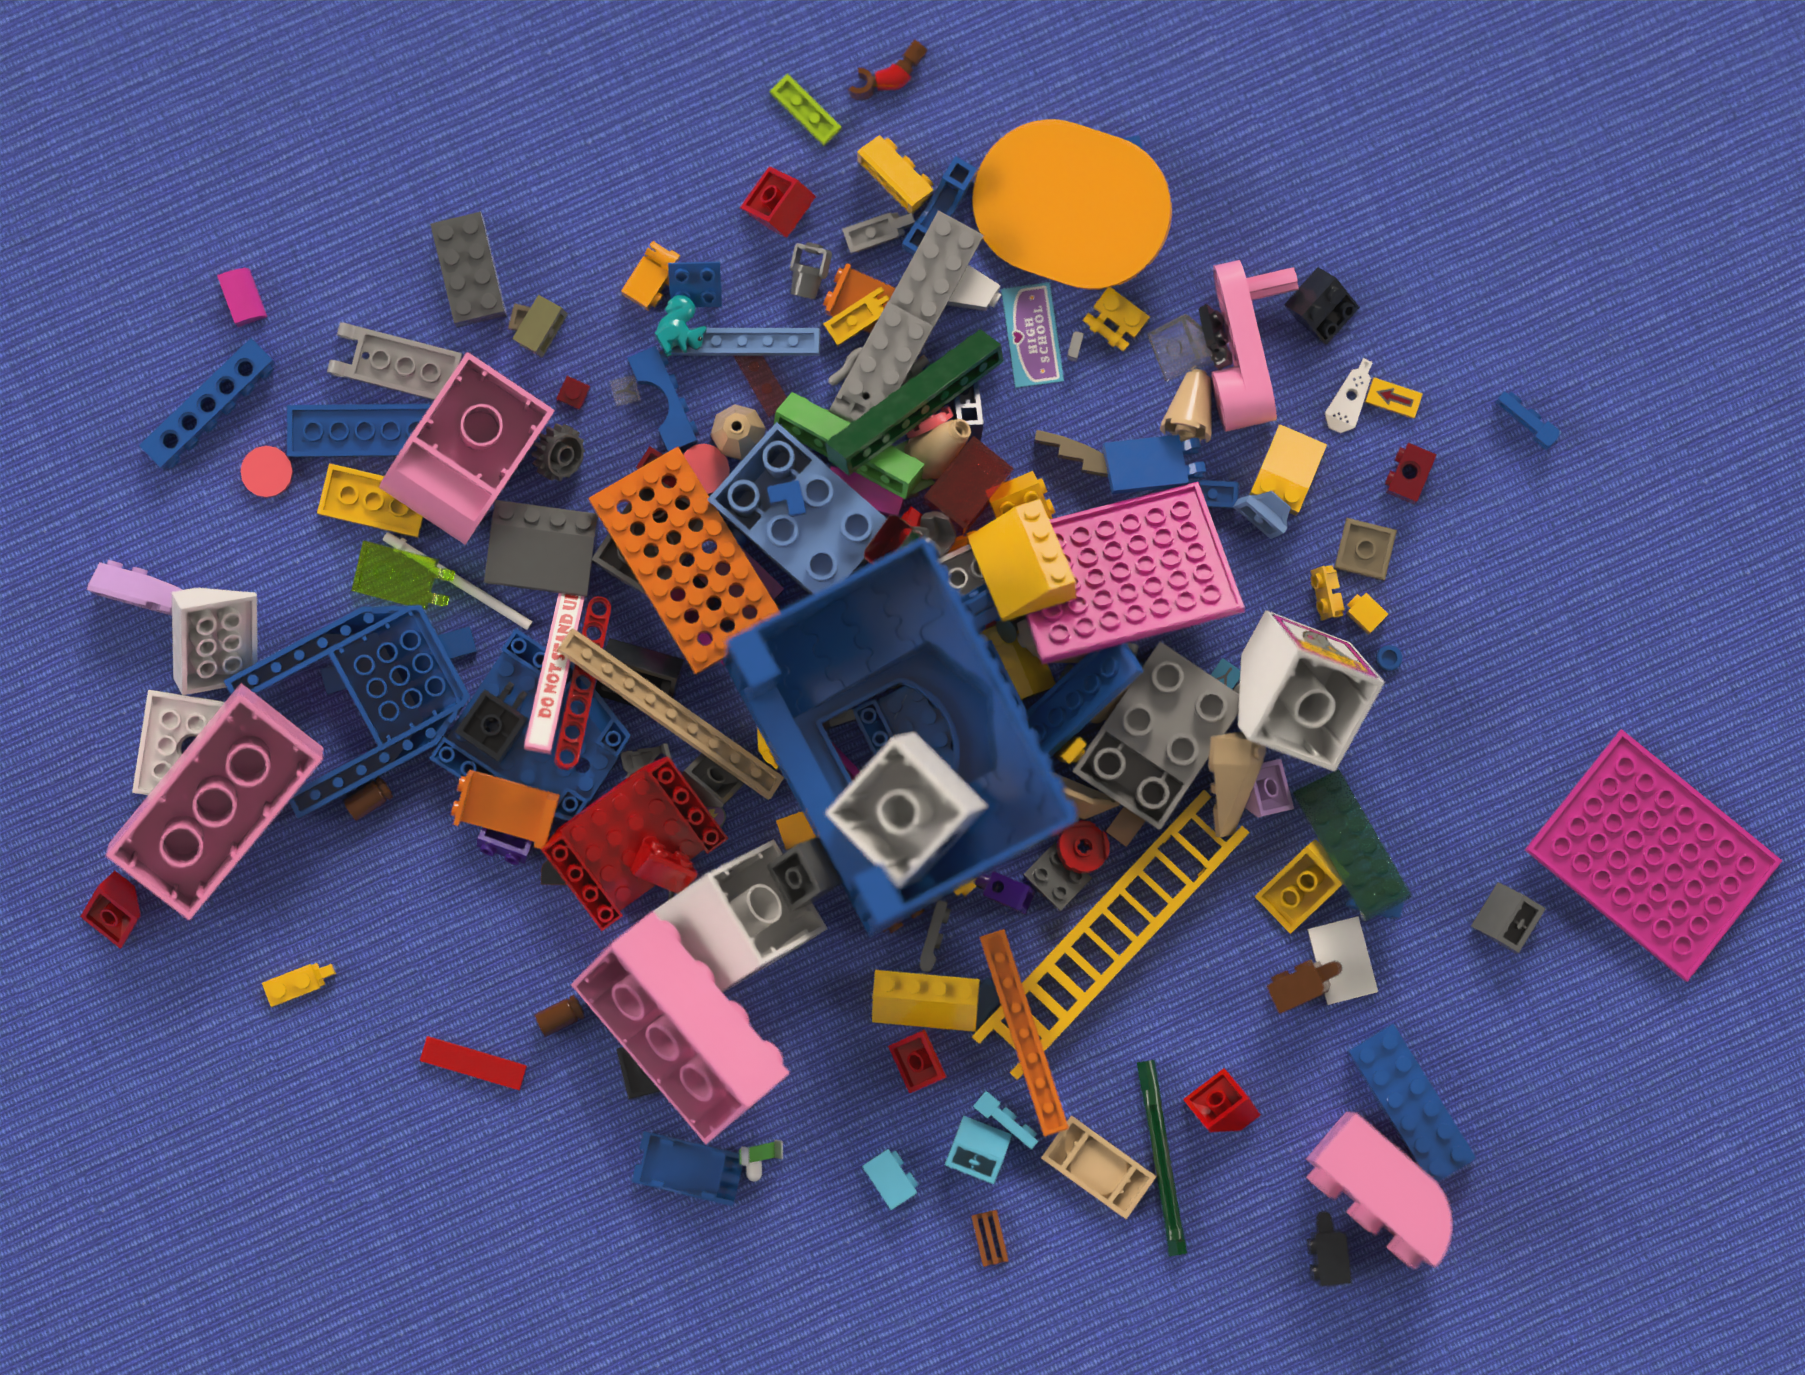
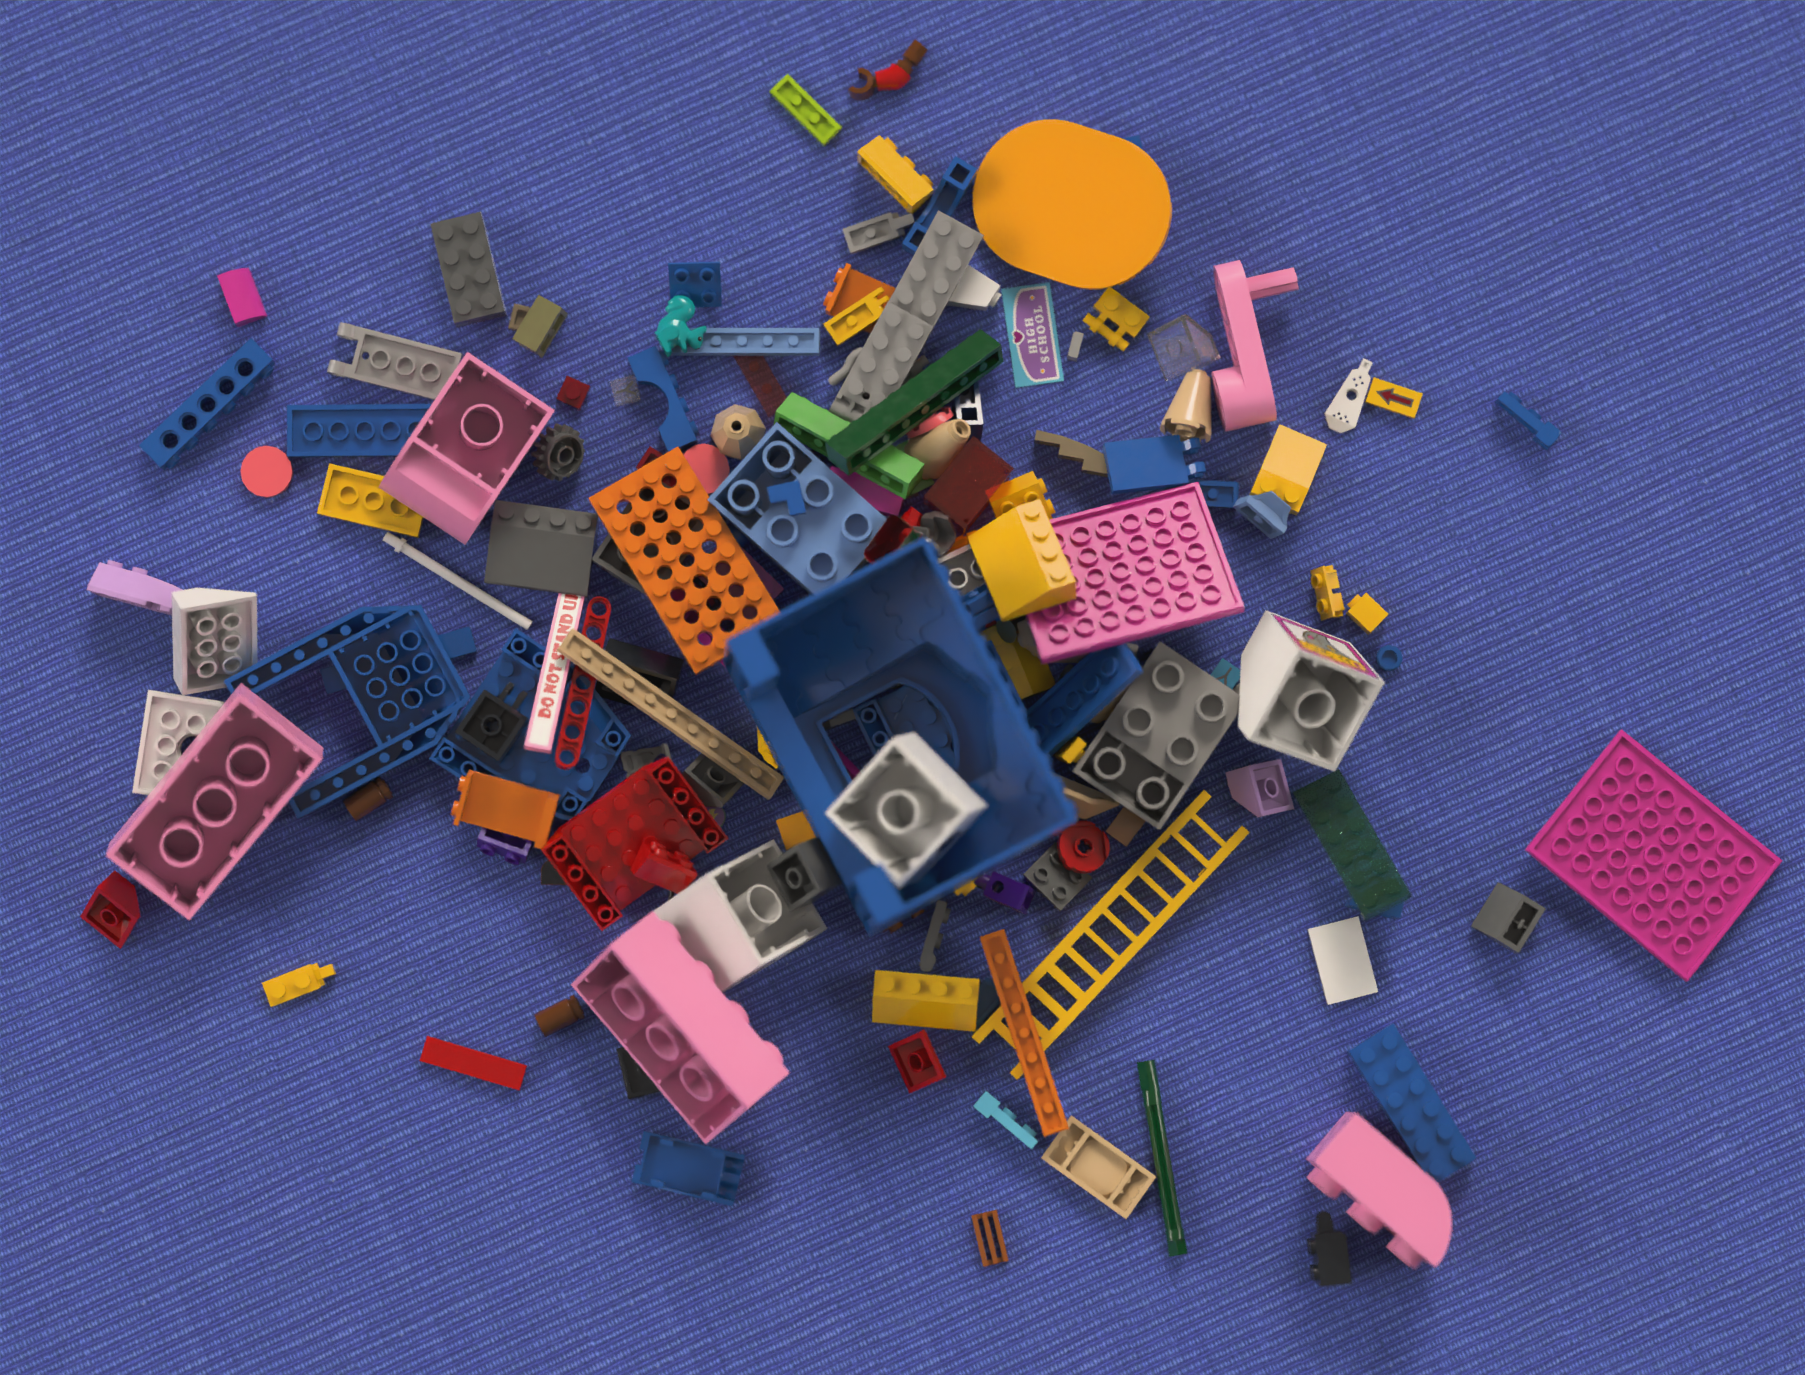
clear neon green tile [351,540,455,610] -> none
light orange hinge [621,240,681,311] -> none
piece [739,1140,783,1182] -> none
red slope [740,166,816,238] -> none
dark grey piece [790,242,832,299] -> none
medium azure brick [862,1149,918,1210] -> none
medium azure slope [945,1115,1012,1184] -> none
red slope [1183,1068,1261,1132] -> none
black hinge [1198,304,1233,370] -> none
tan wedge [1209,732,1266,838] -> none
yellow slope [1255,839,1351,934] -> none
reddish brown hinge [1266,959,1343,1014] -> none
black slope [1284,267,1360,345] -> none
dark tan tile [1334,518,1397,581] -> none
dark red brick [1384,443,1437,505] -> none

